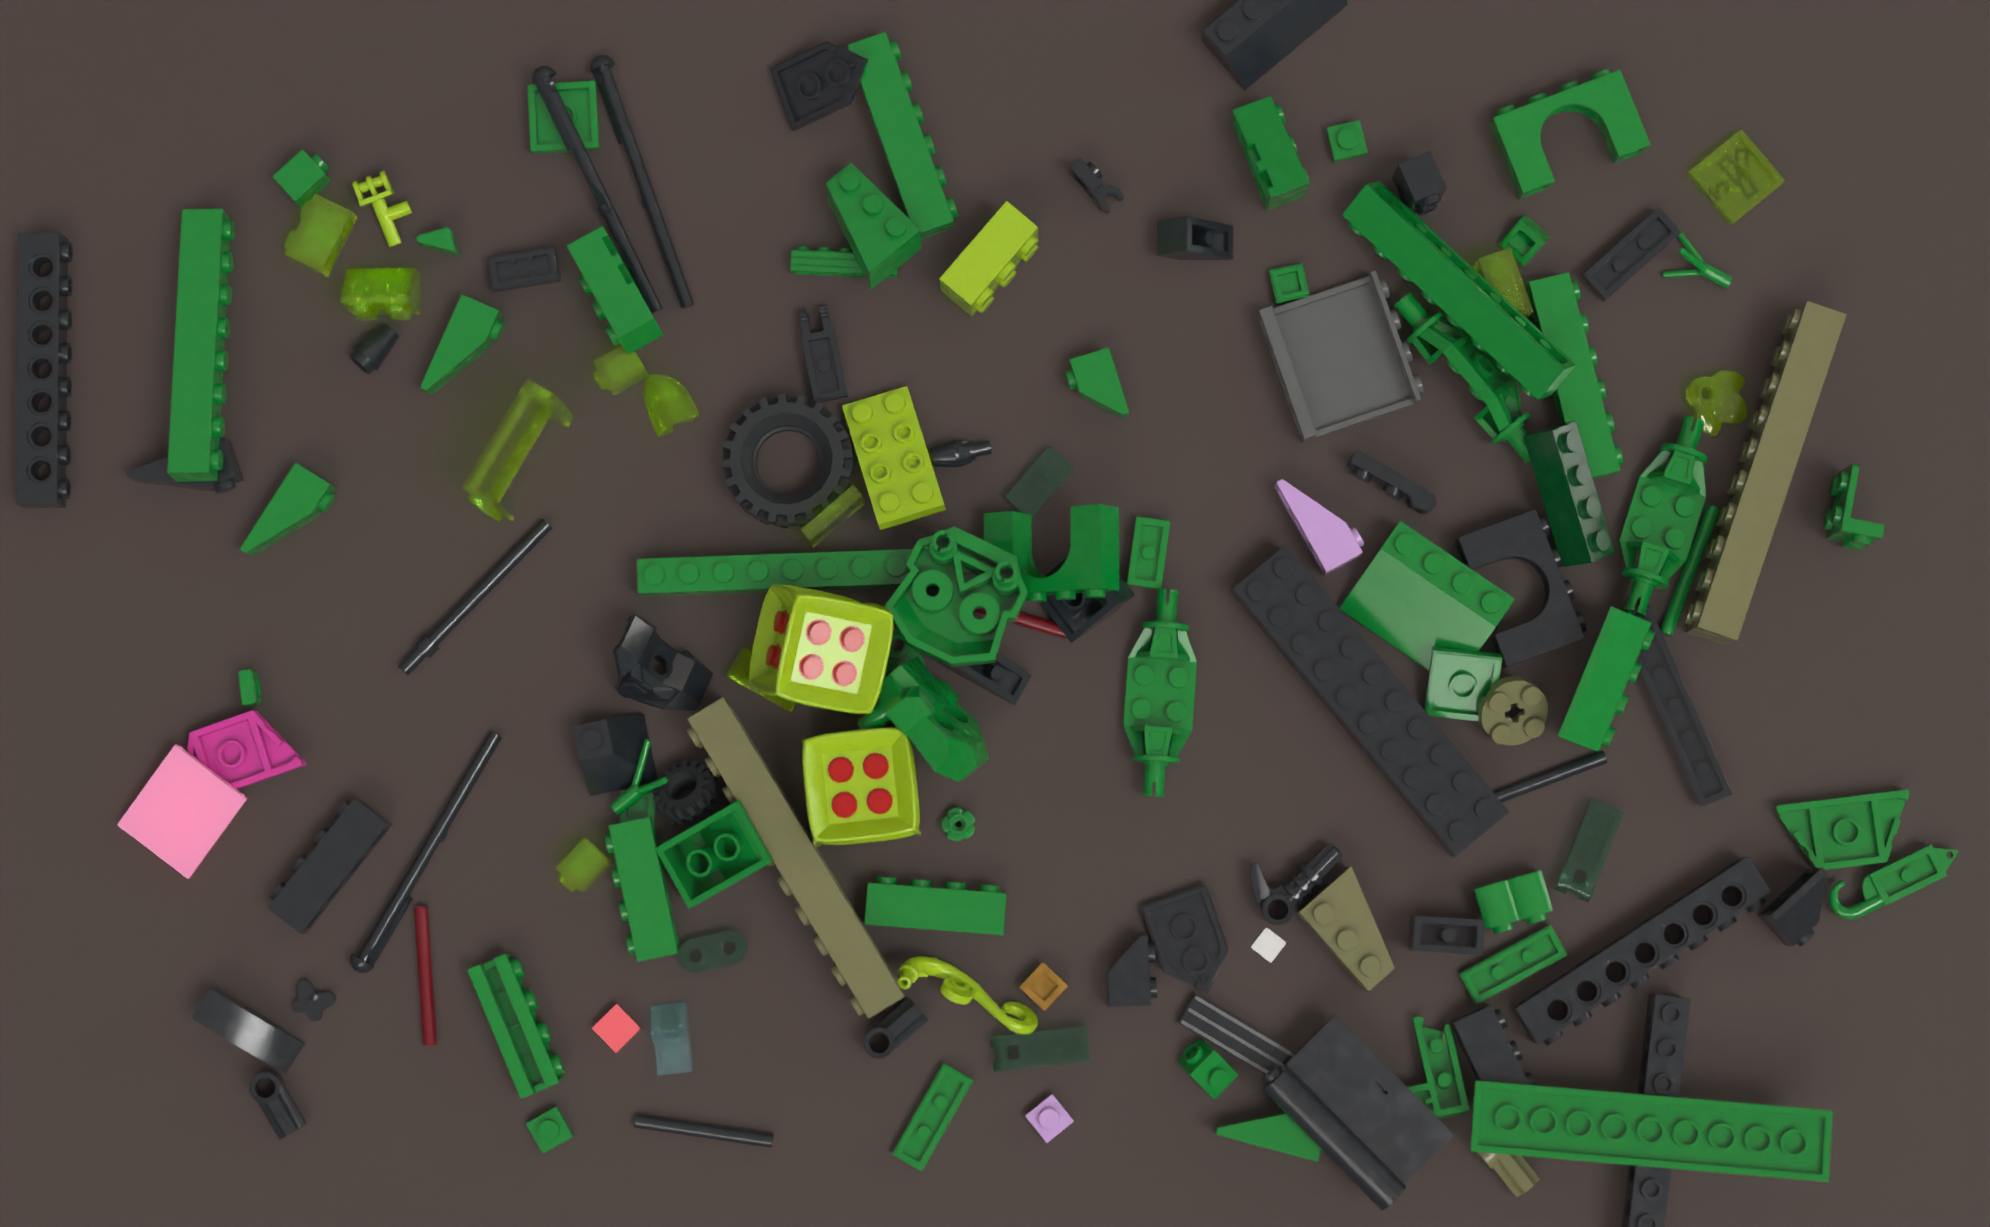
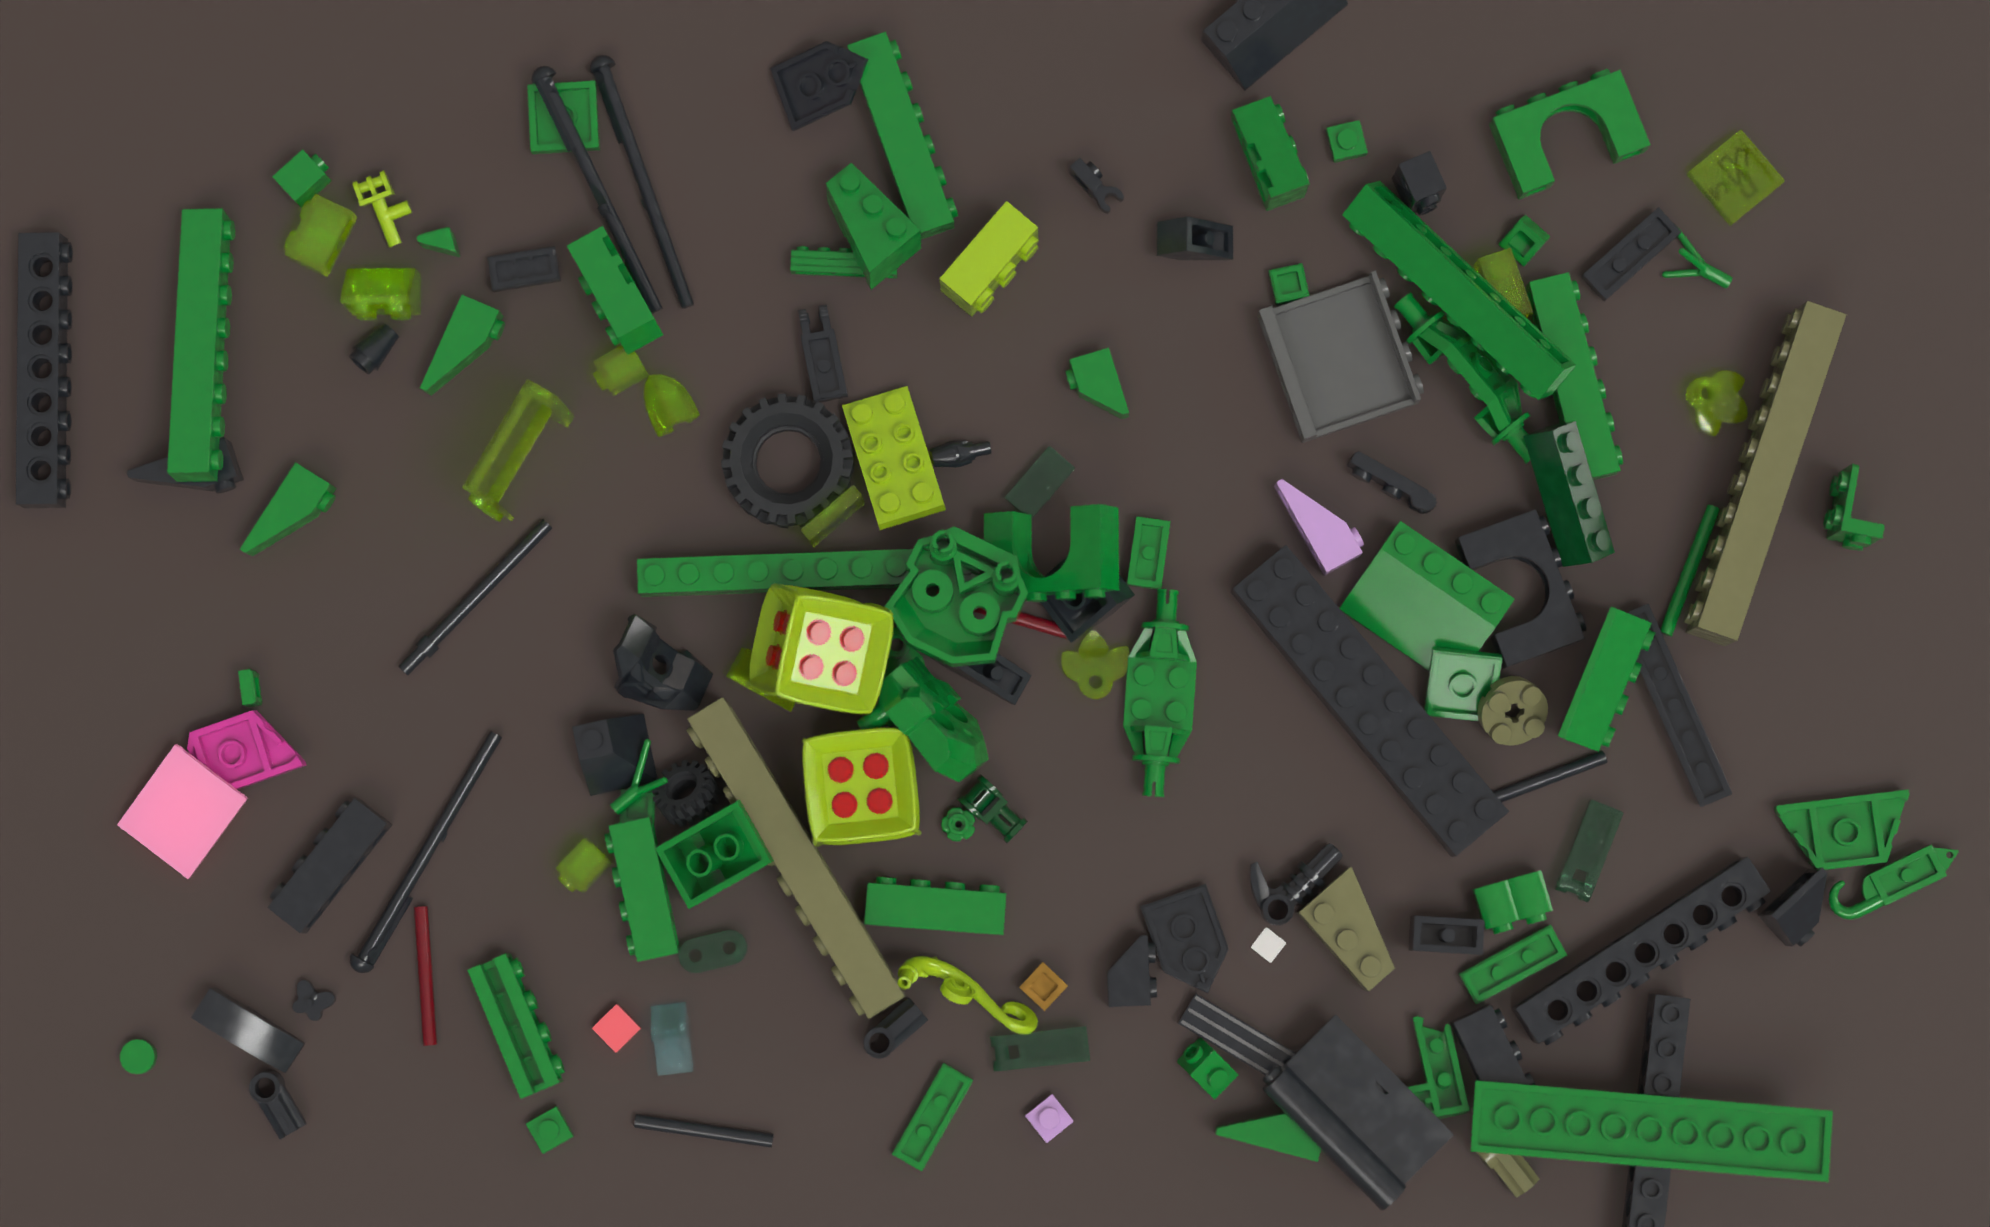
green plate [1618,416,1708,617] -> none
none -> green tile [120,1039,157,1074]
none -> dark green connector [957,774,1028,843]
none -> clear neon green plate [1061,630,1130,699]

